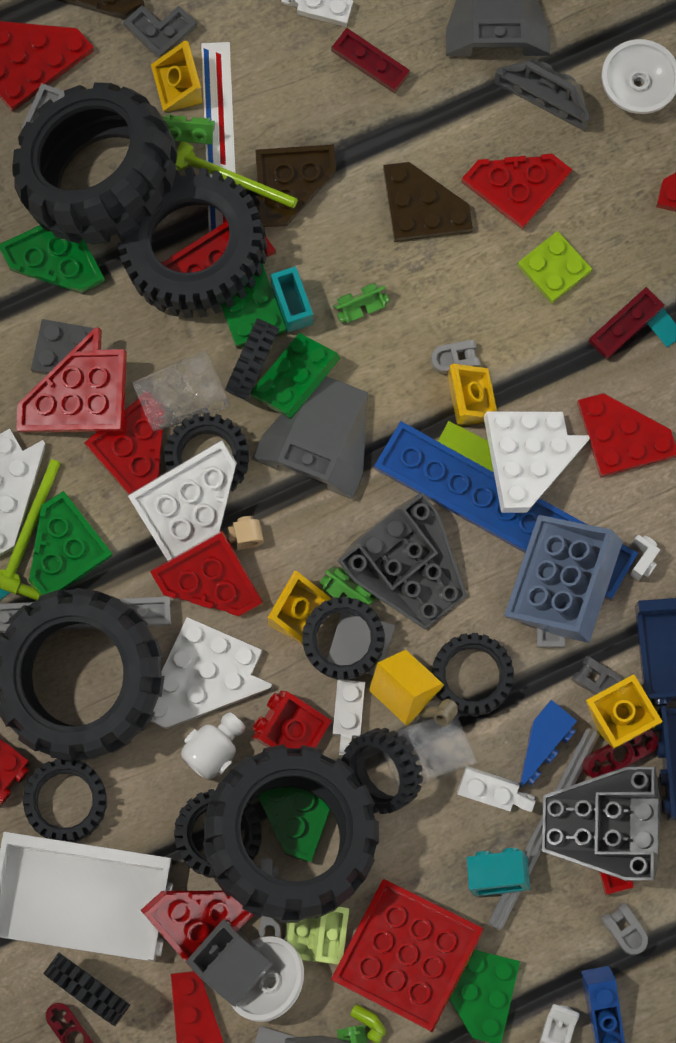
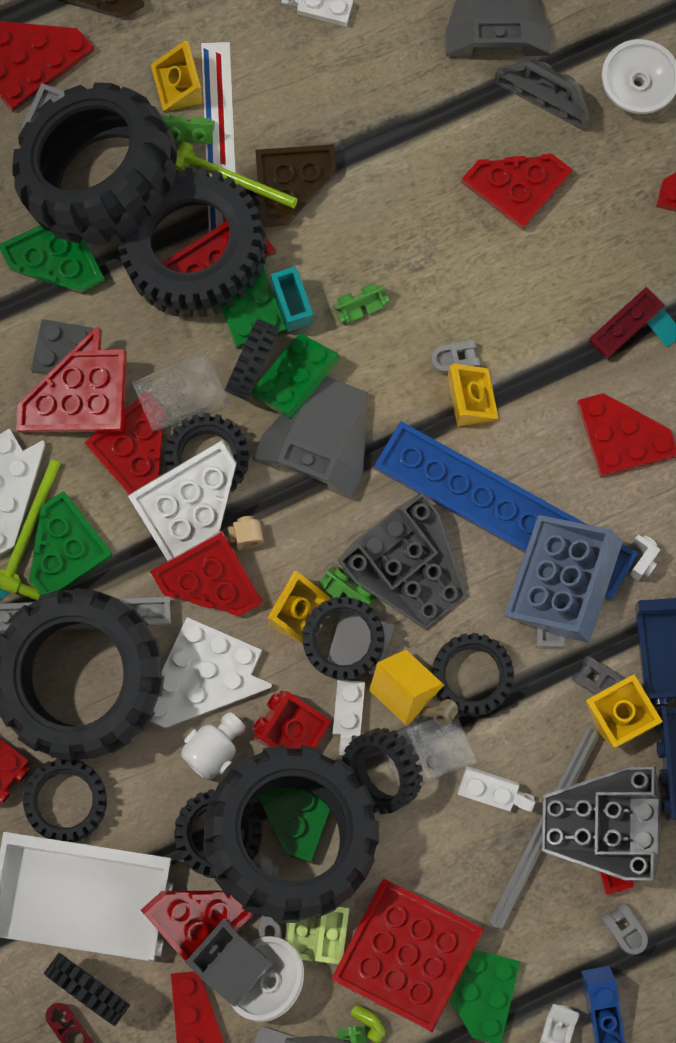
dark grey plate [123,5,197,59] -> none
dark red plate [331,28,410,94] -> none
dark brown plate [383,162,473,242] -> none
lime hinge [438,421,494,472] -> none
teal brick [467,848,530,897] -> none
white wing [484,411,590,513] -> none
lime plate [517,231,592,304] -> none
blue slope [519,700,577,788] -> none
dark red beam [582,730,658,778] -> none

